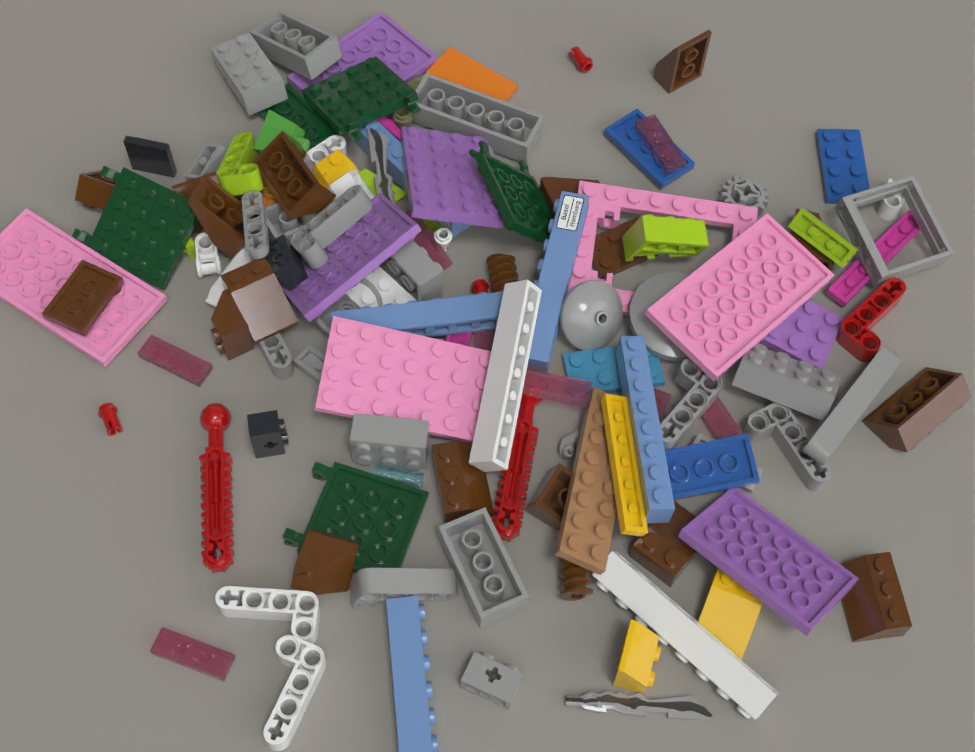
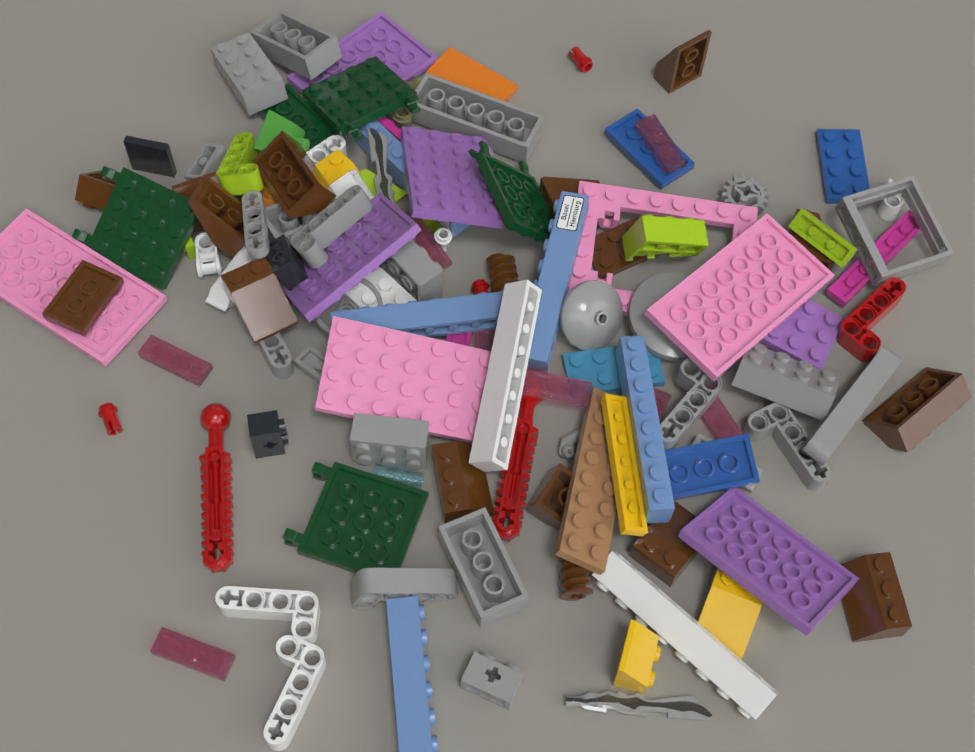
reddish brown slope [210,289,254,361] -> none
reddish brown slope [291,529,359,595] -> none

